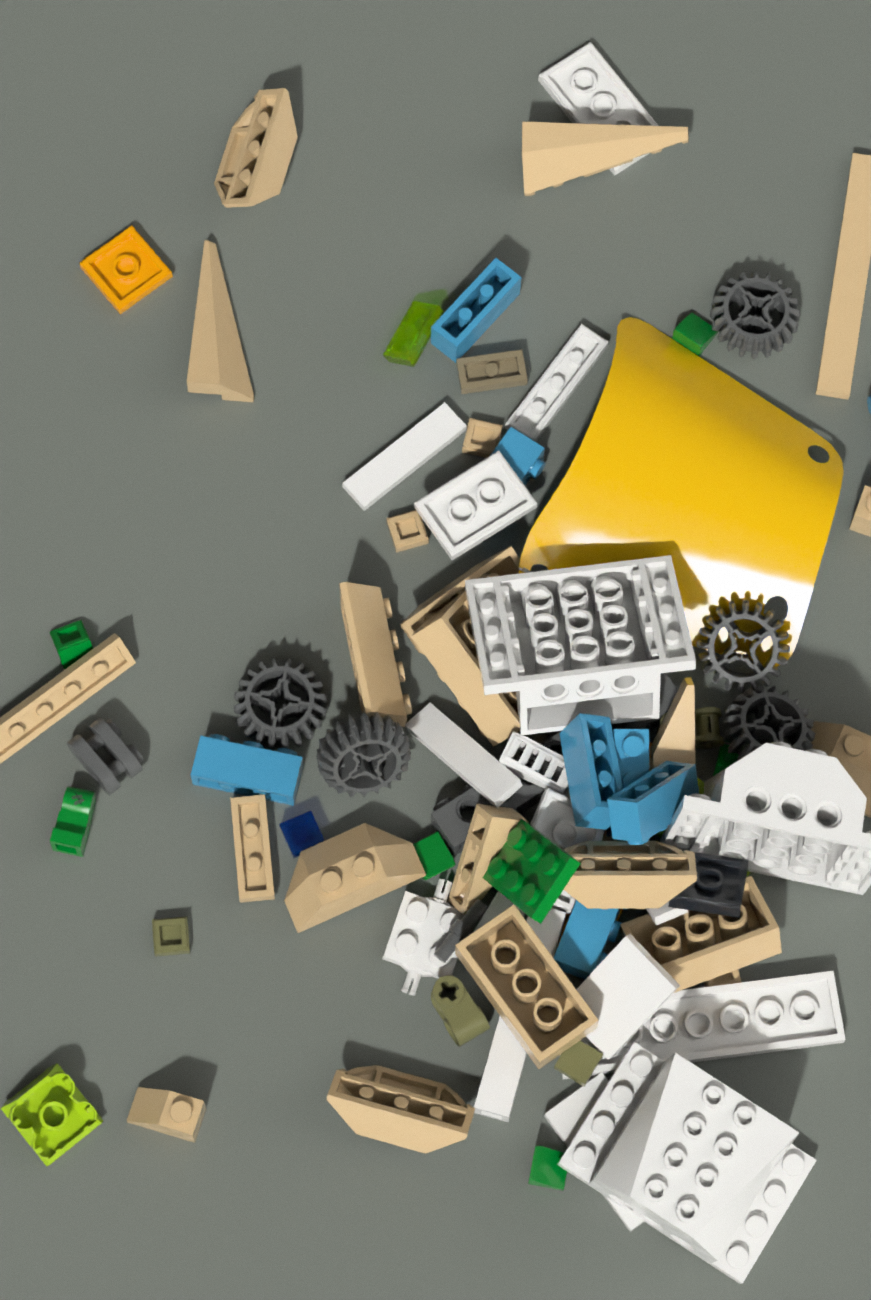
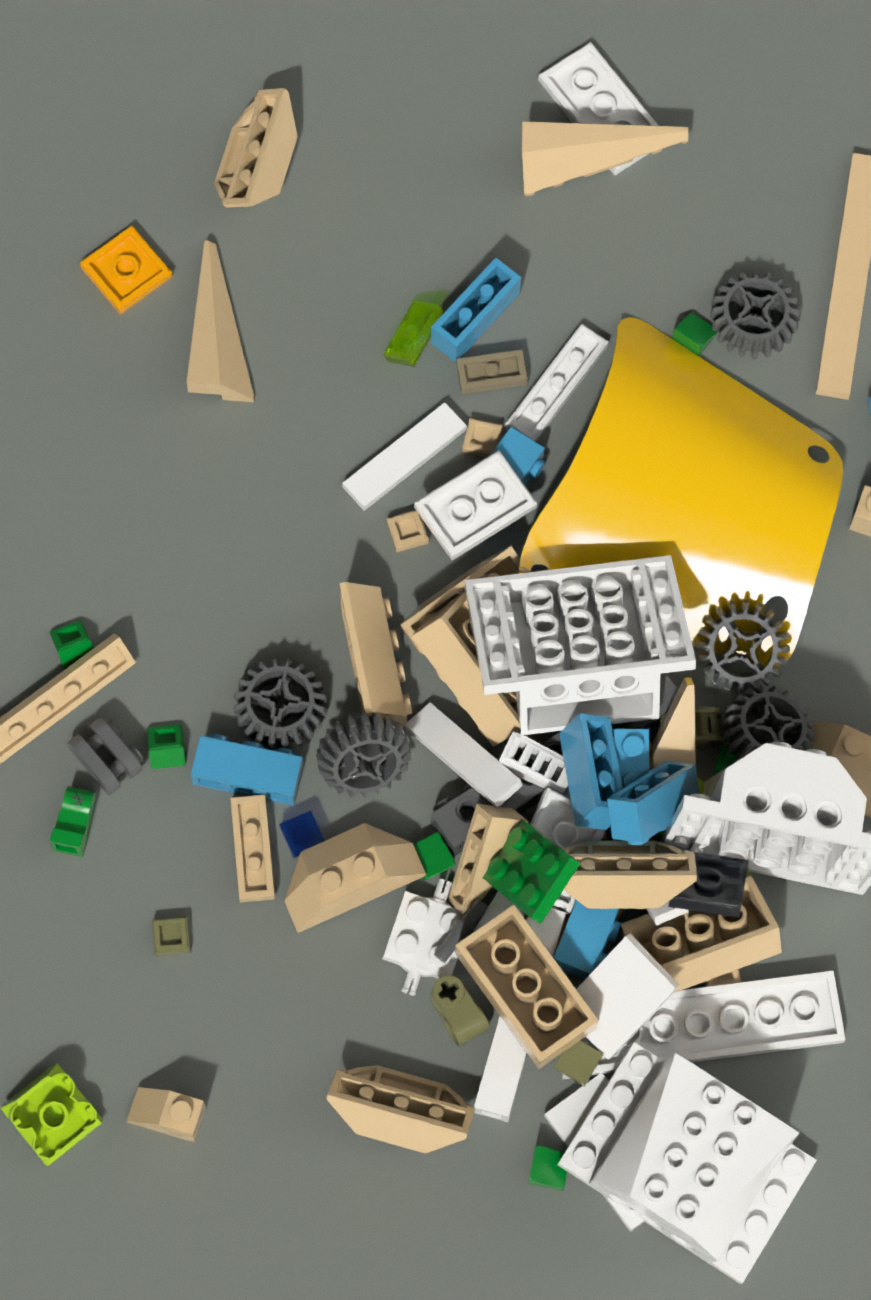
none -> green slope [147,724,186,769]

